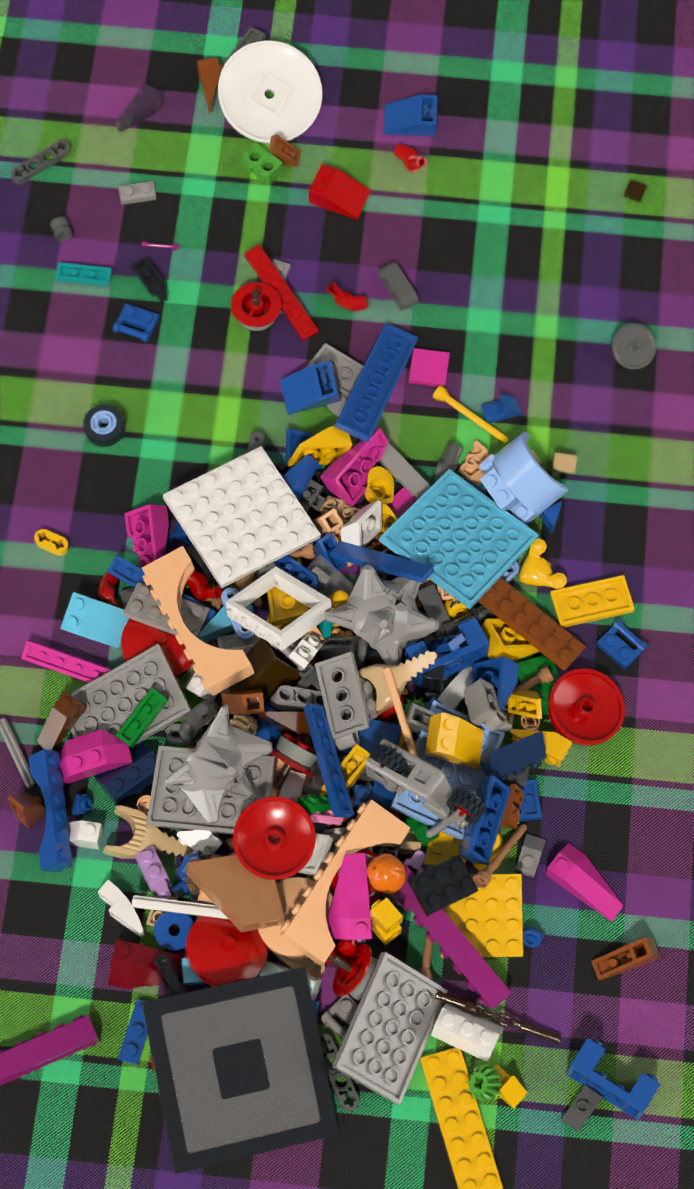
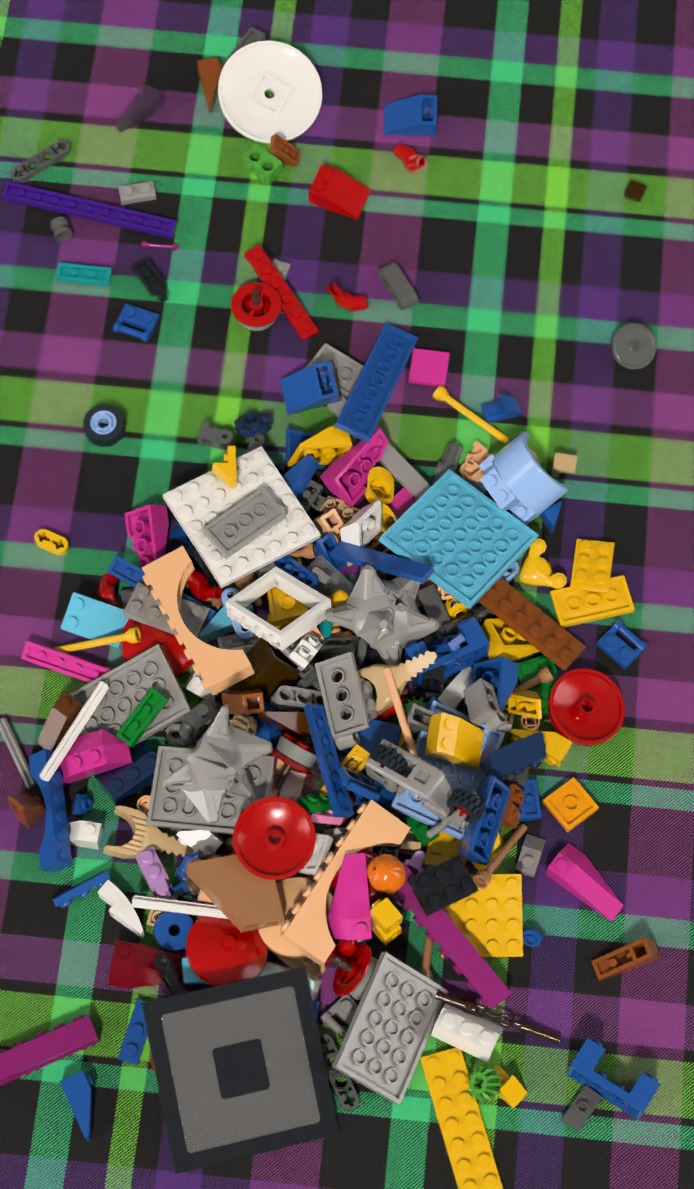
none -> dark purple plate [2,181,177,239]
none -> white axle [39,681,109,782]
none -> blue plate [51,870,111,908]
none -> yellow piece [54,627,141,653]
none -> blue slope [59,1070,94,1142]
none -> dark grey leg [198,420,233,450]
none -> light grey plate [202,487,287,559]
none -> yellow slope [212,446,237,489]
none -> dark blue plate [234,411,272,437]
none -> blue plate [337,765,381,802]
none -> light orange plate [542,777,599,833]
none -> yellow plate [570,539,615,592]

